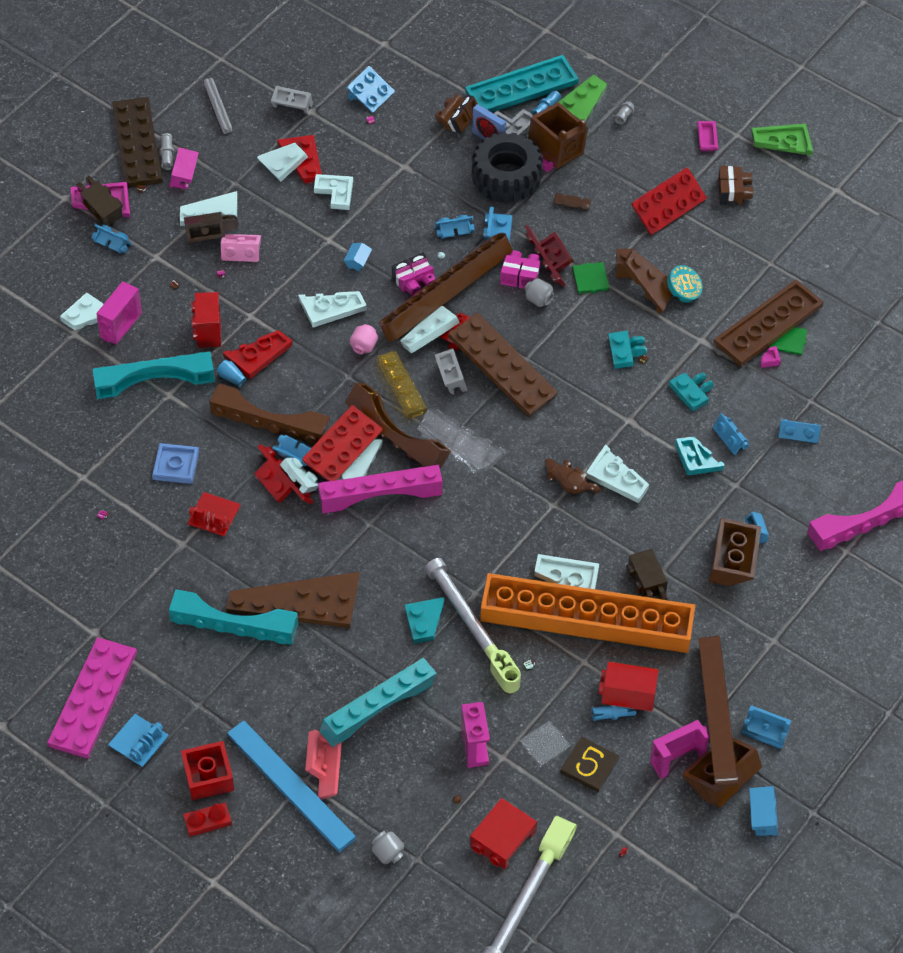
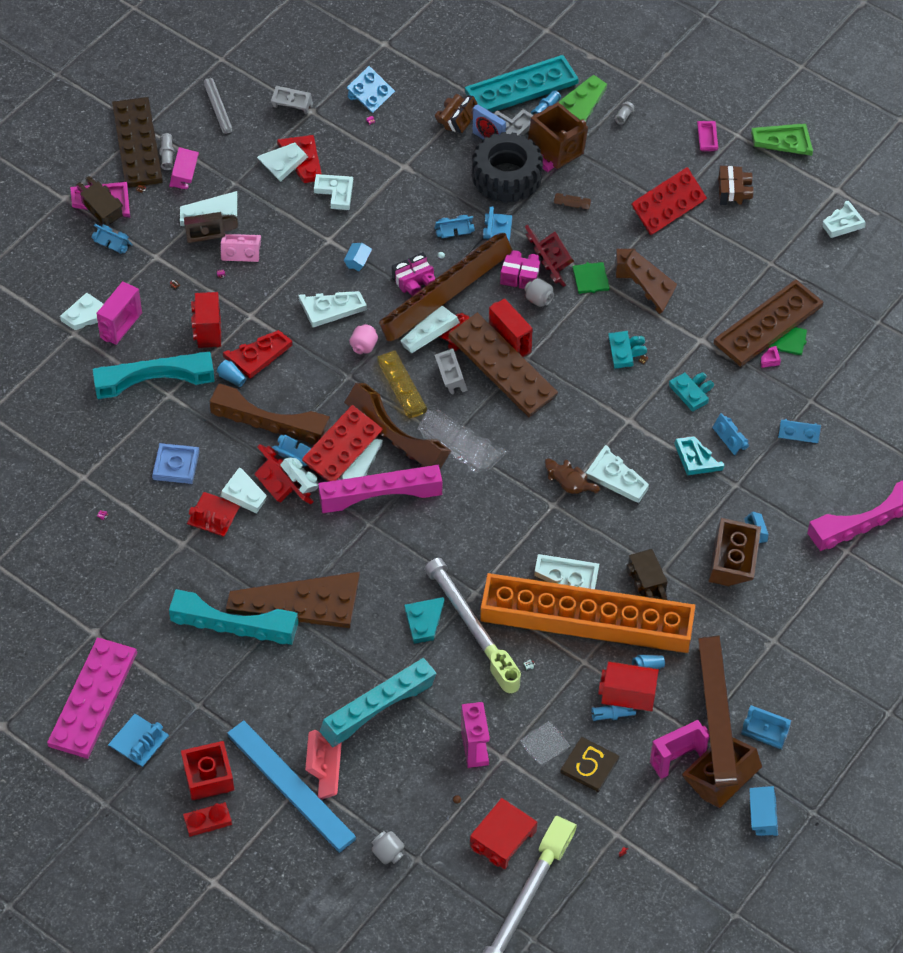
teal tile [667,265,703,303] -> none
none -> light aqua wing [220,468,267,514]
none -> red brick [489,299,533,357]
none -> dark azure cone [632,655,665,669]
none -> light aqua wing [823,201,865,238]

